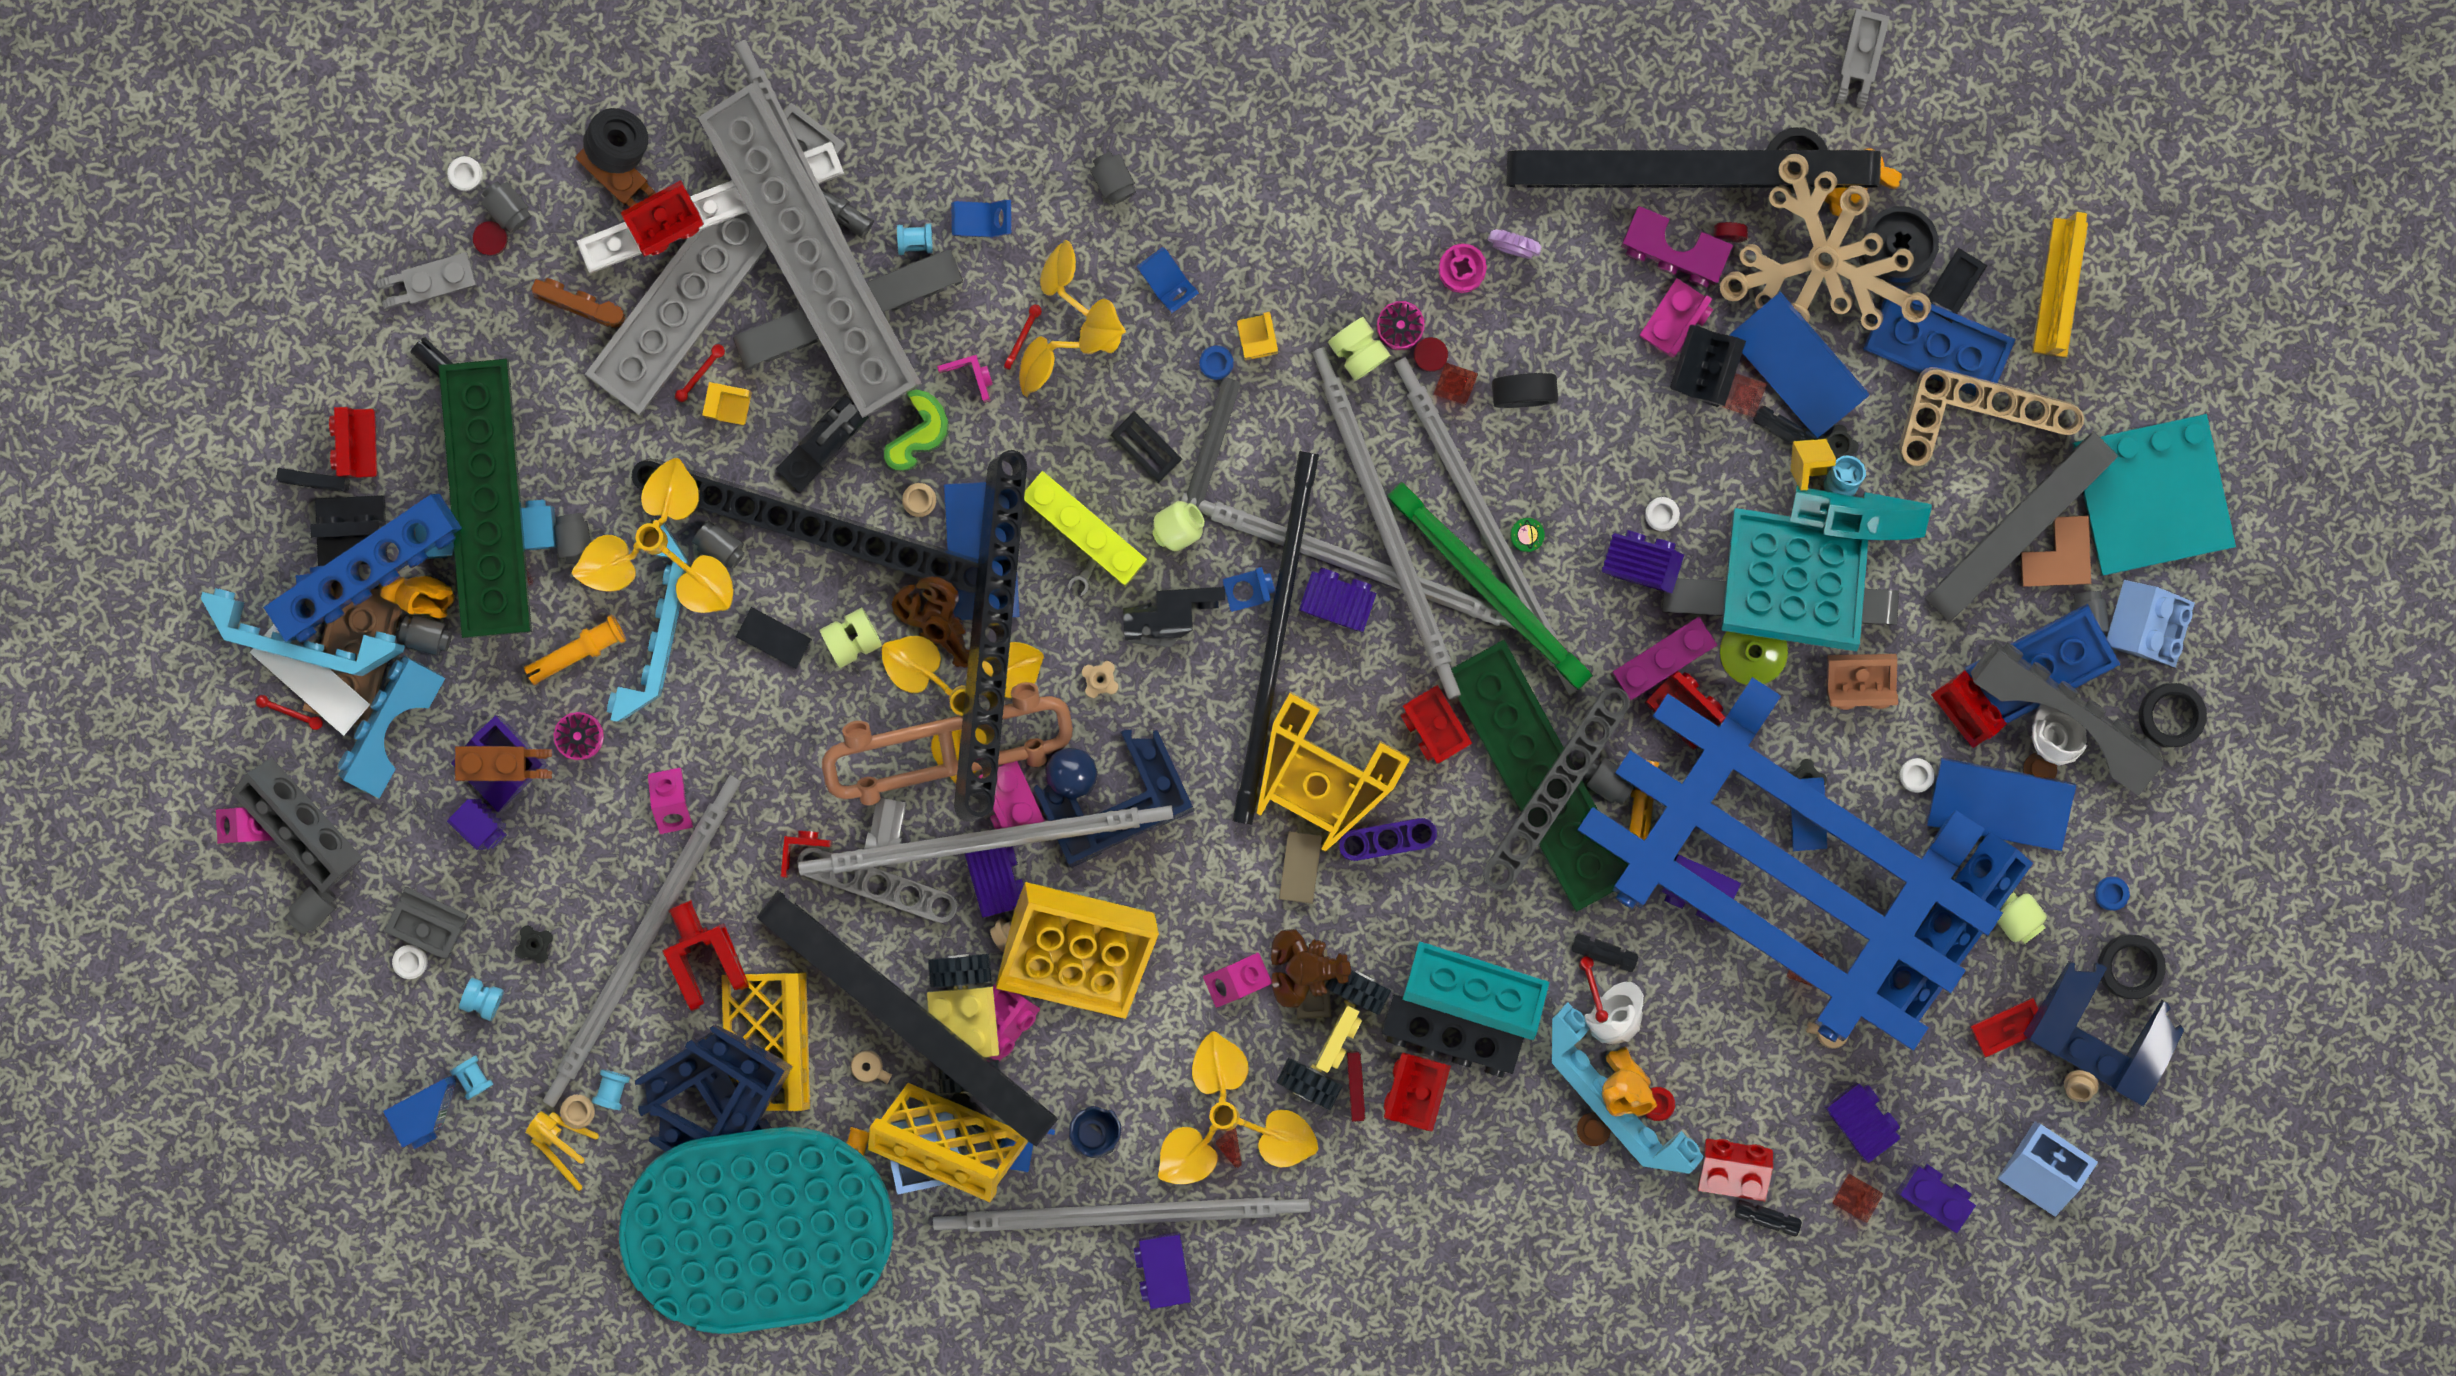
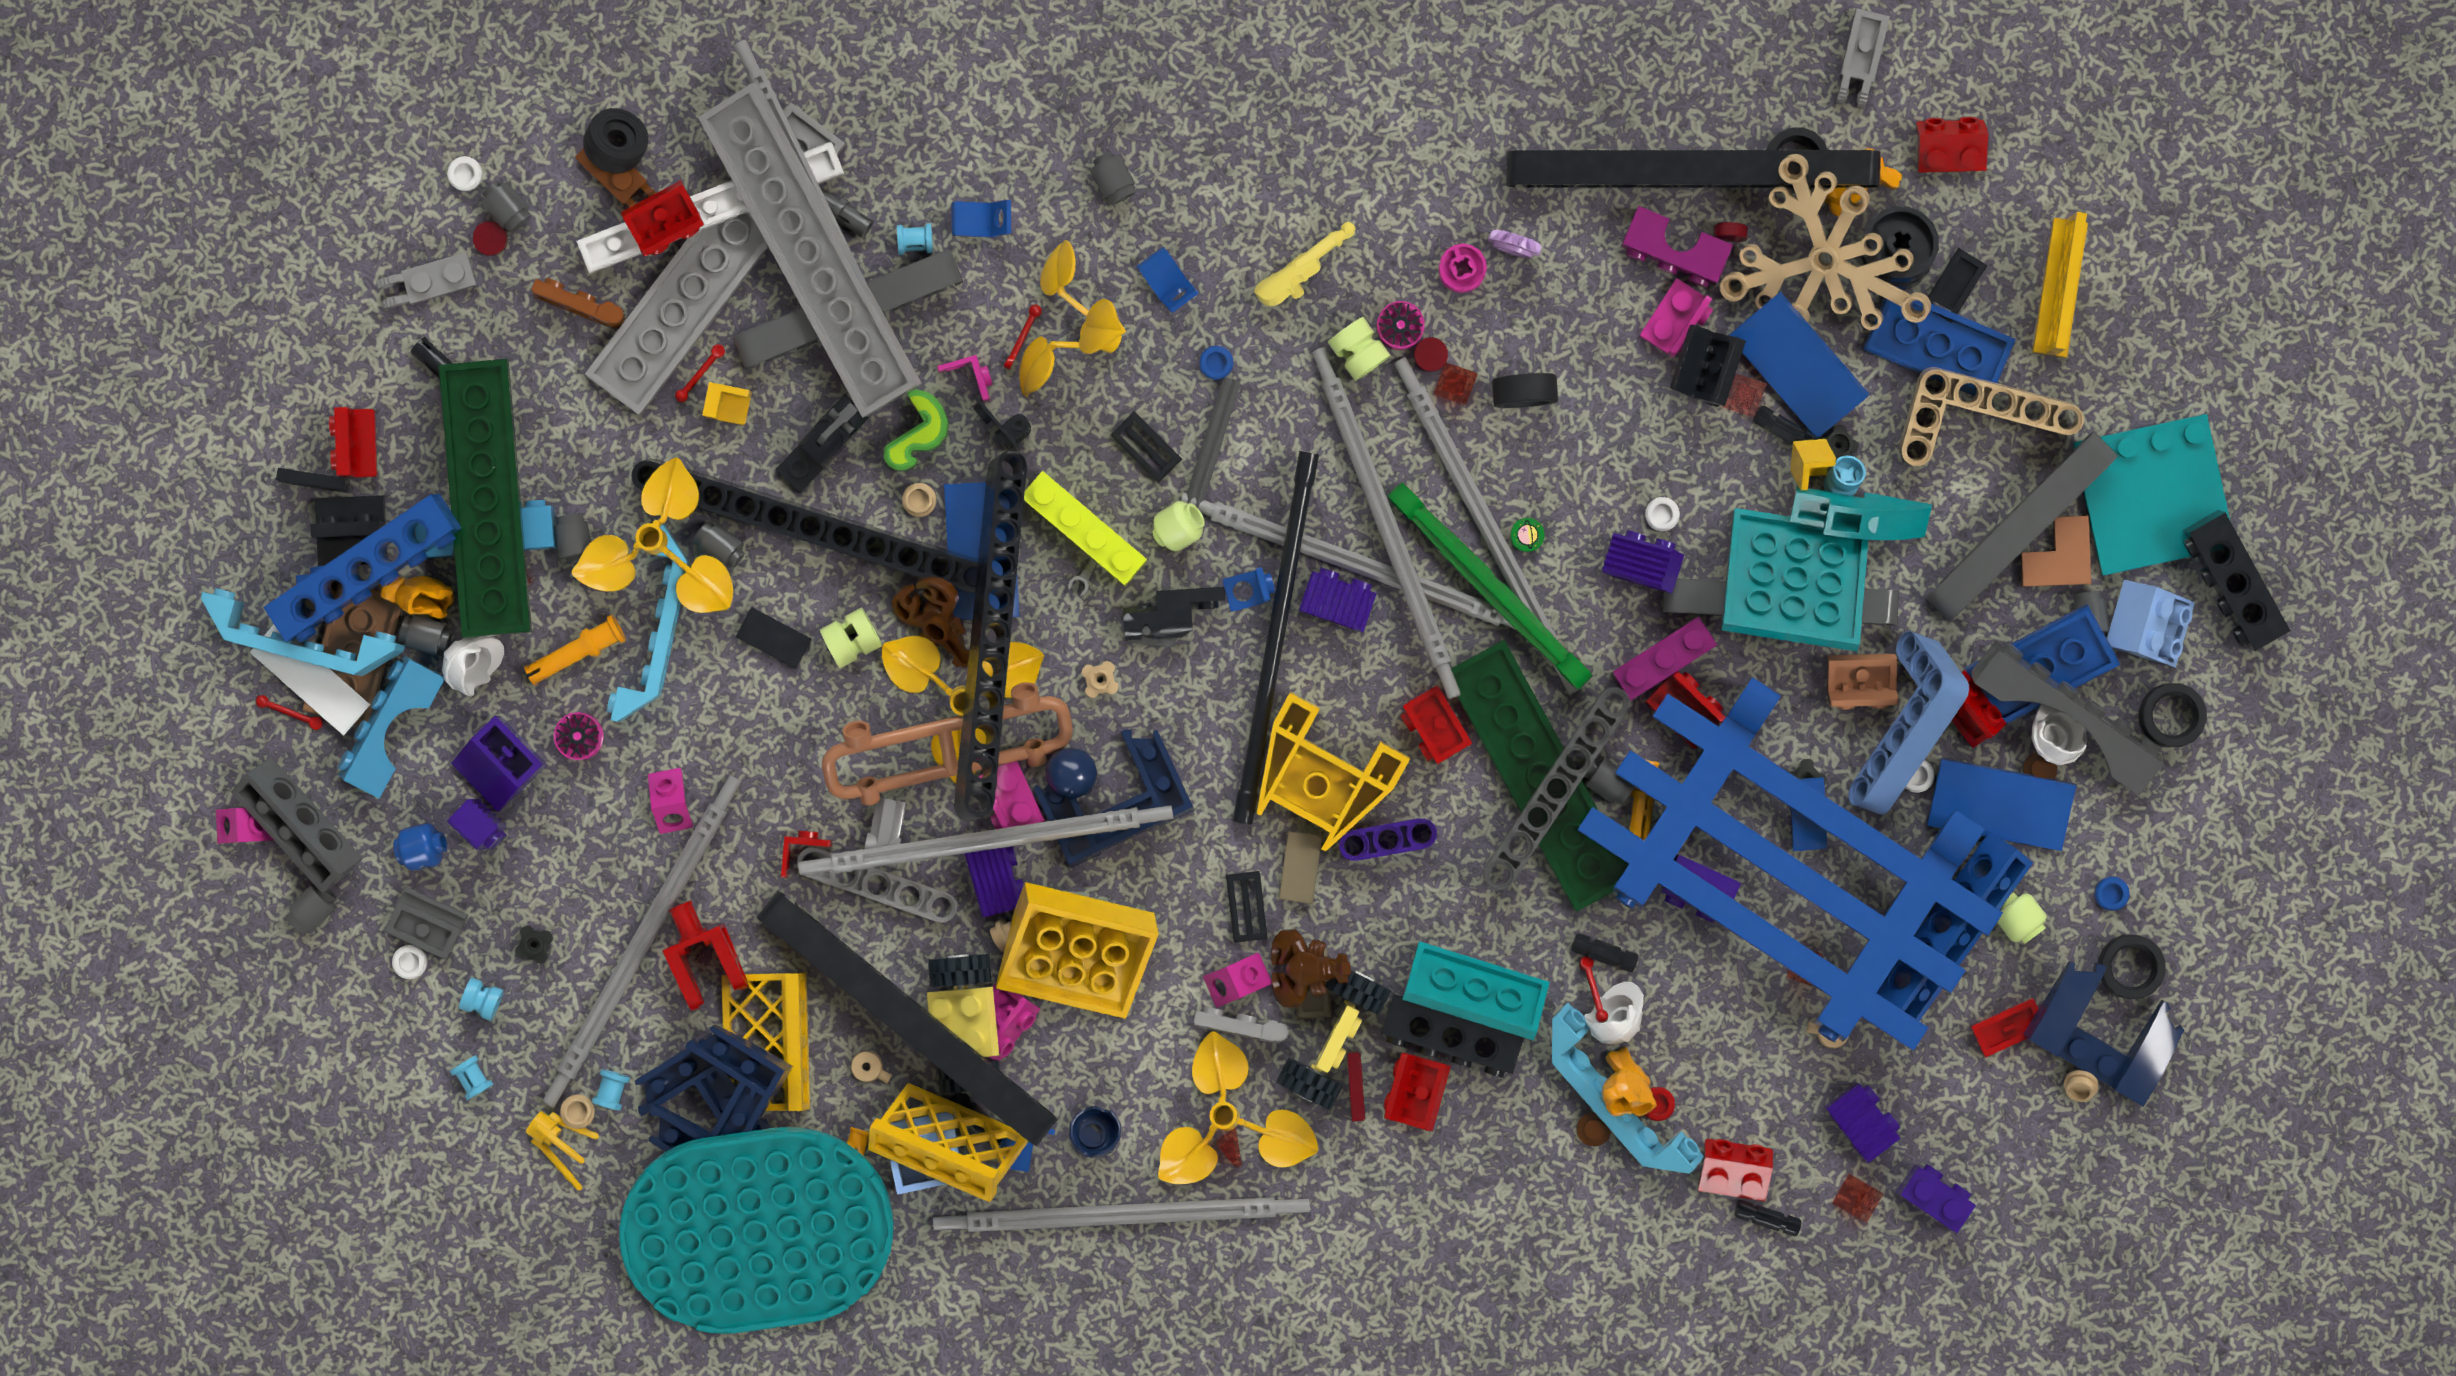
blue slope [383,1076,457,1149] -> none
dark orange hinge [455,746,552,781] -> none
dark purple brick [1134,1232,1191,1309] -> none
yellow panel [1237,312,1278,361] -> none
lime dish [1720,631,1788,685] -> none
light blue slope [1997,1122,2098,1217] -> none
none -> blue head [393,823,447,871]
none -> white piece [442,636,504,696]
none -> black hinge [972,394,1031,452]
none -> light grey hinge [1192,1006,1289,1044]
none -> black tile [1226,871,1268,943]
none -> light yellow piece [1254,222,1356,306]
none -> medium blue beam [1848,631,1969,815]
none -> red bracket [1916,116,1988,173]
none -> black brick [2183,510,2291,651]

